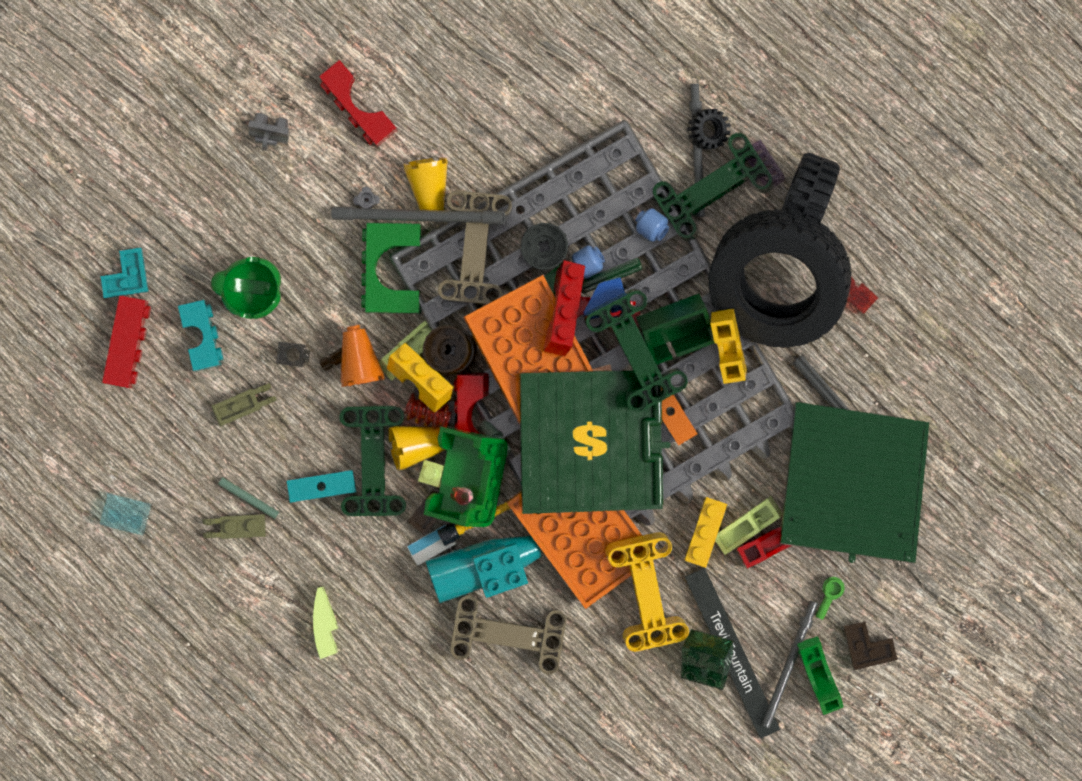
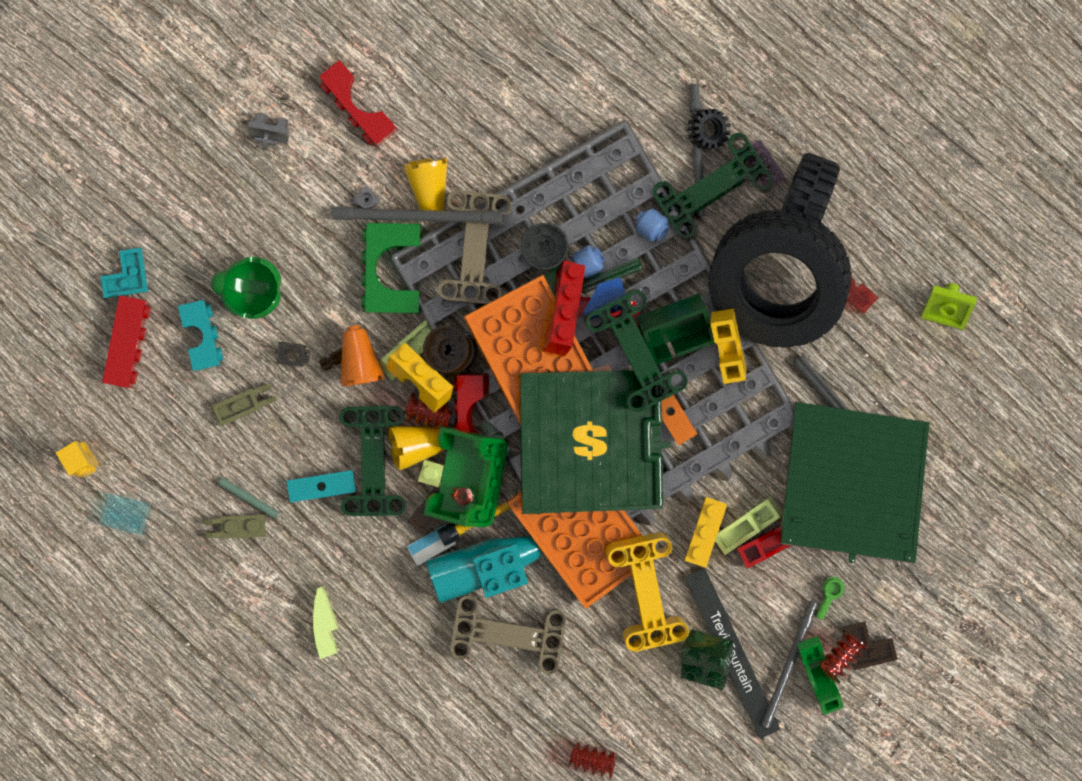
none -> yellow arch [56,441,100,478]
none -> clear red piece [568,742,616,780]
none -> clear red piece [820,633,868,683]
none -> lime tile [921,283,977,330]

